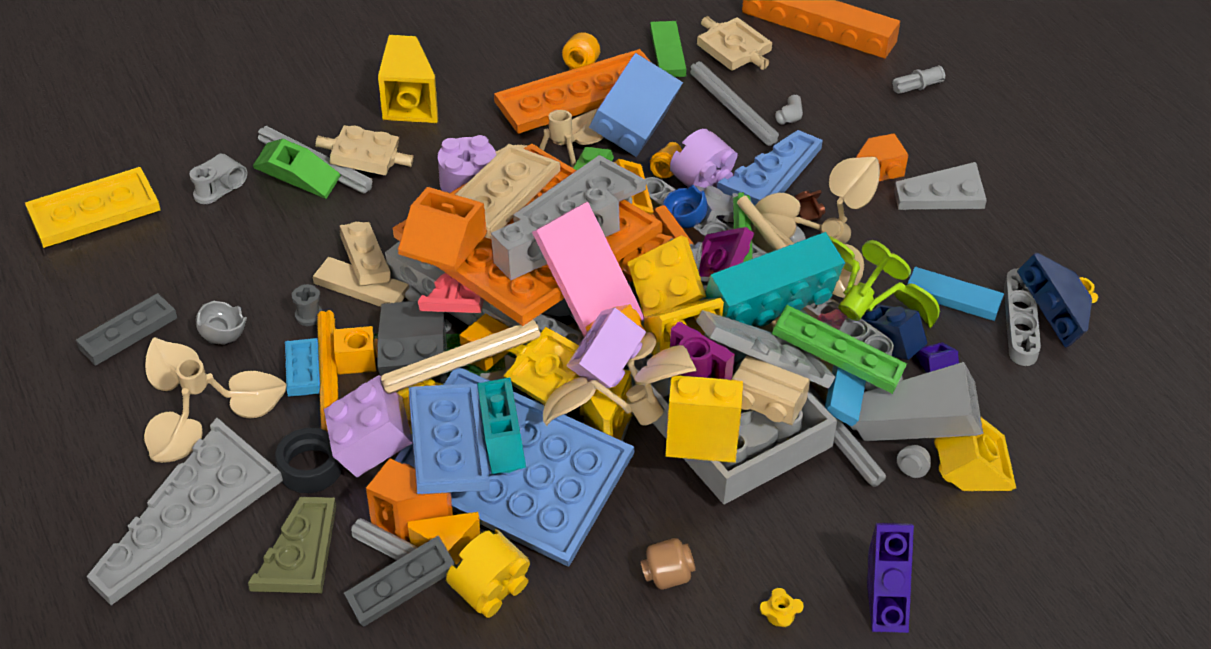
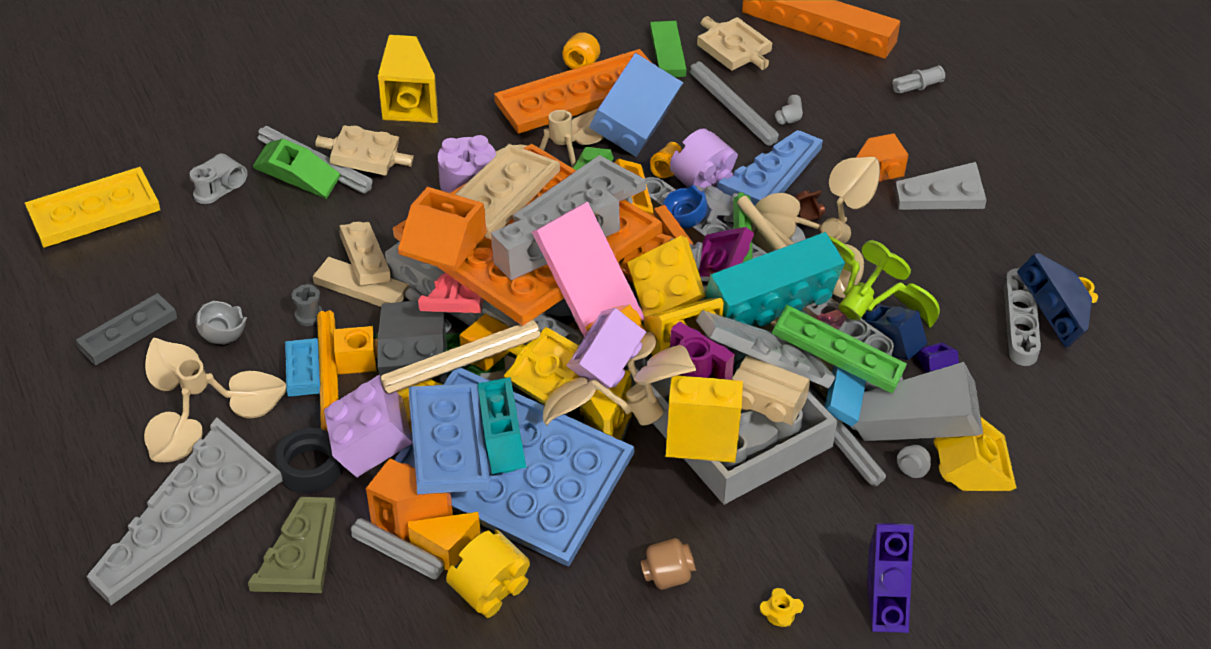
dark grey plate [344,535,458,627] -> none
dark azure tile [907,267,1004,321] -> none

